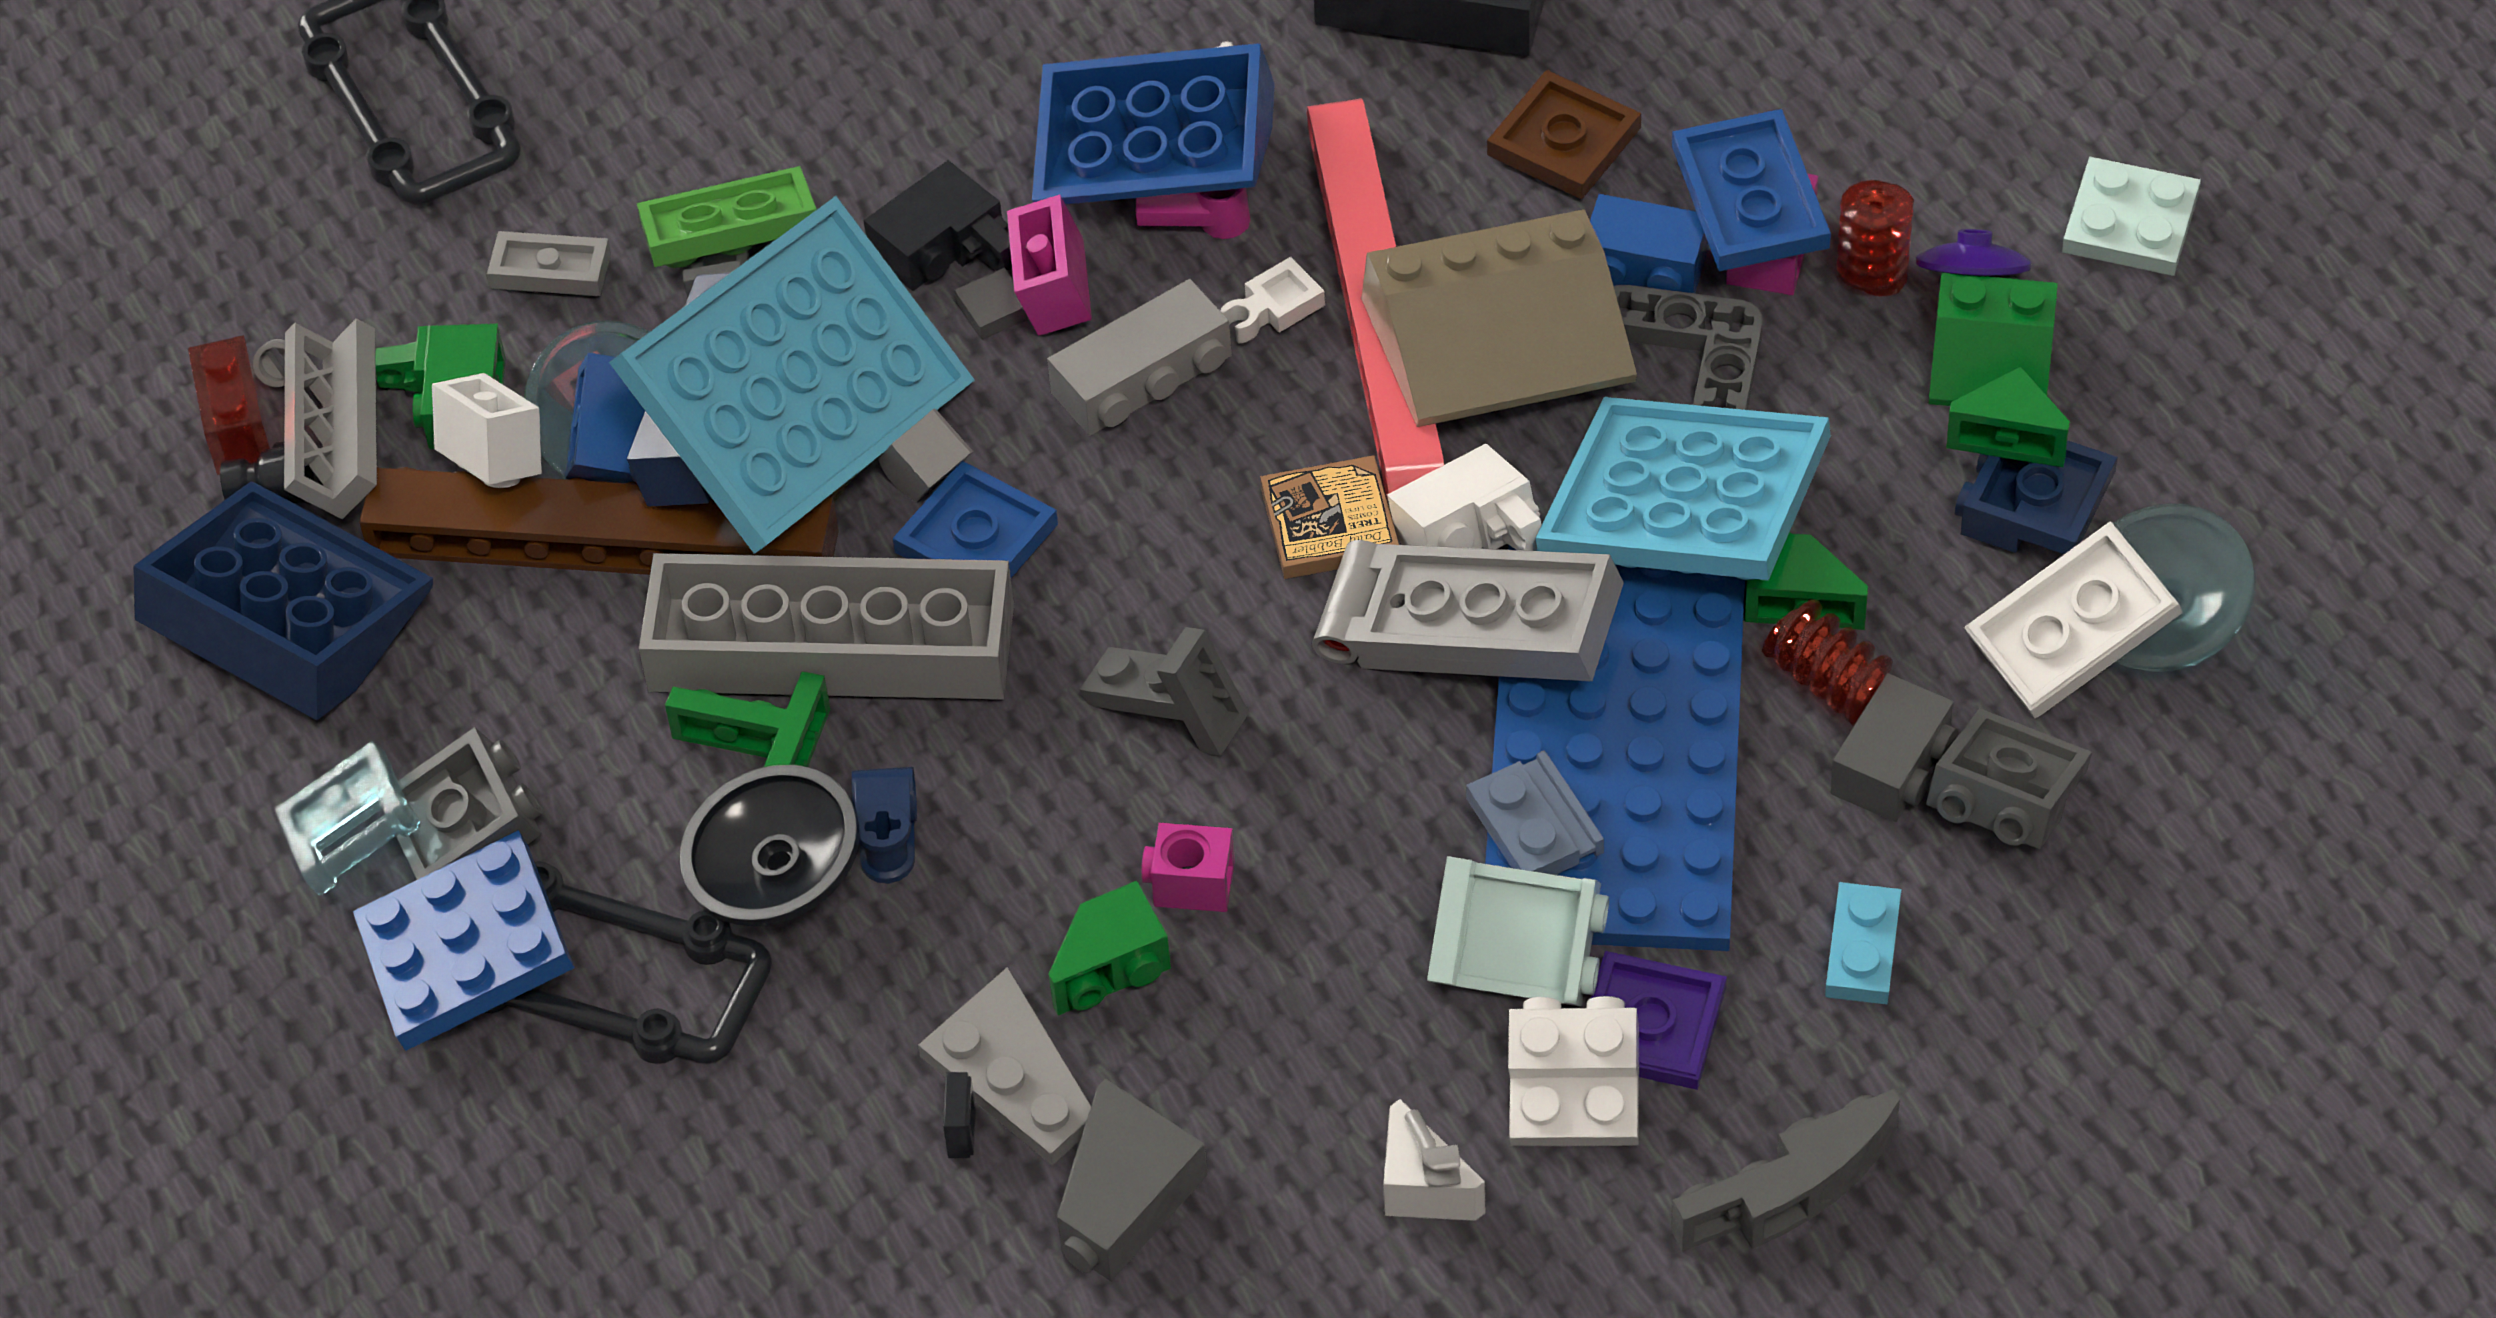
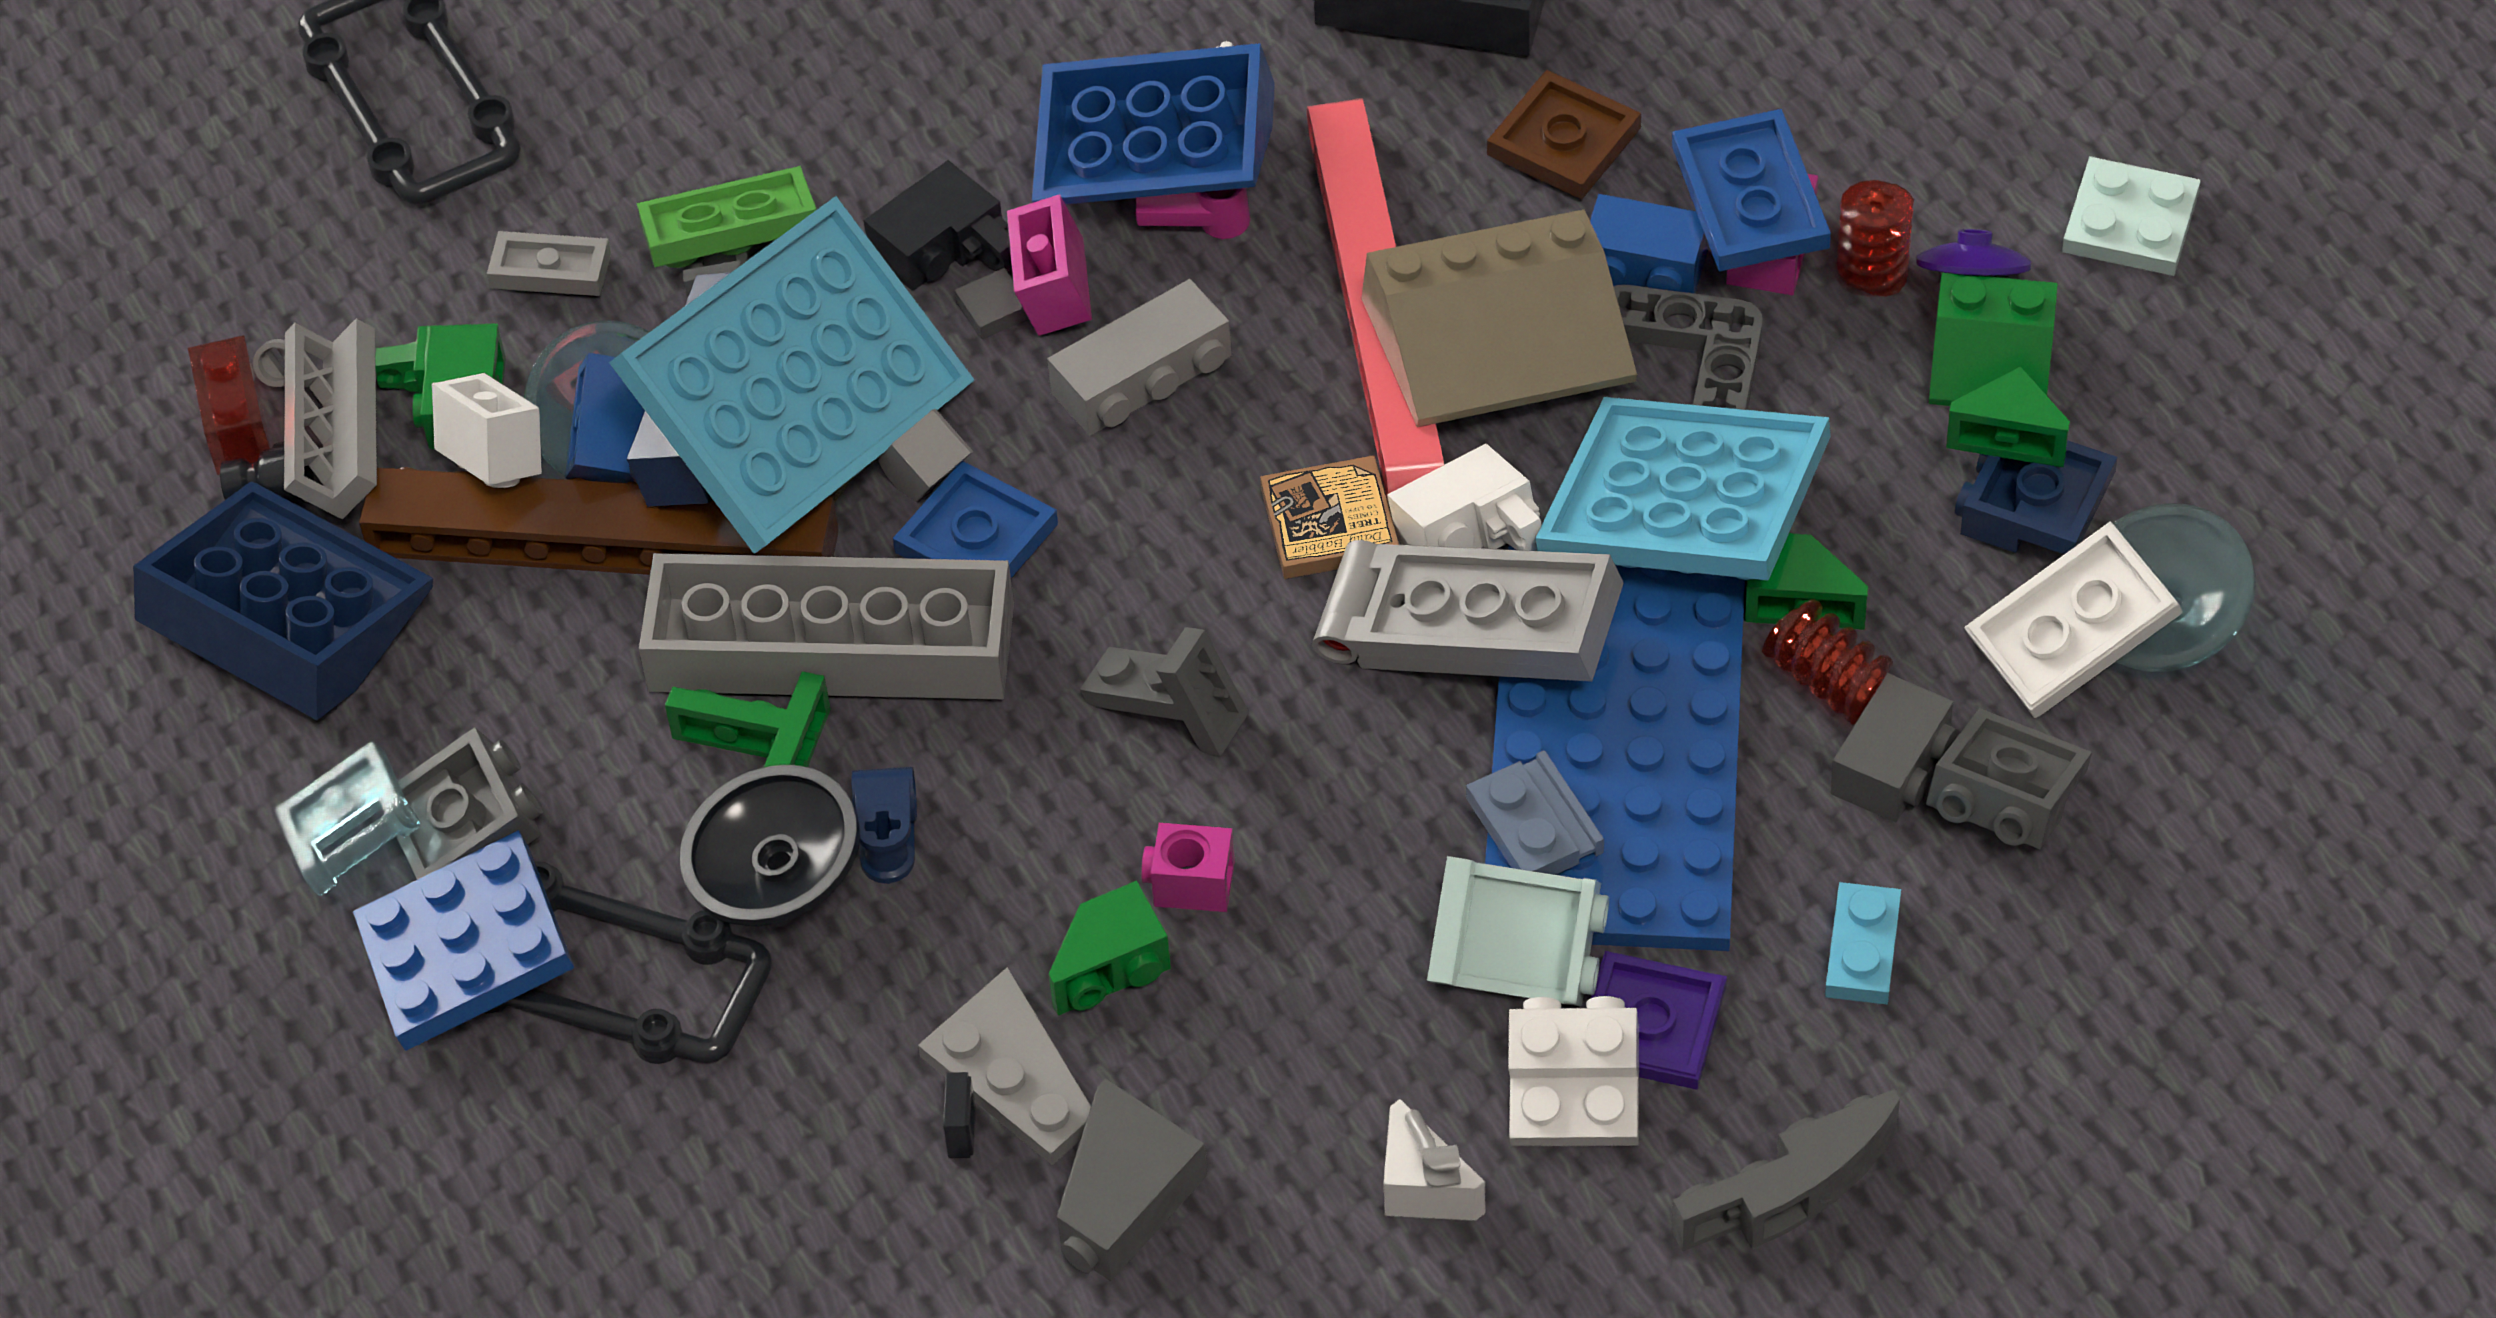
white plate [1220,257,1325,343] -> none

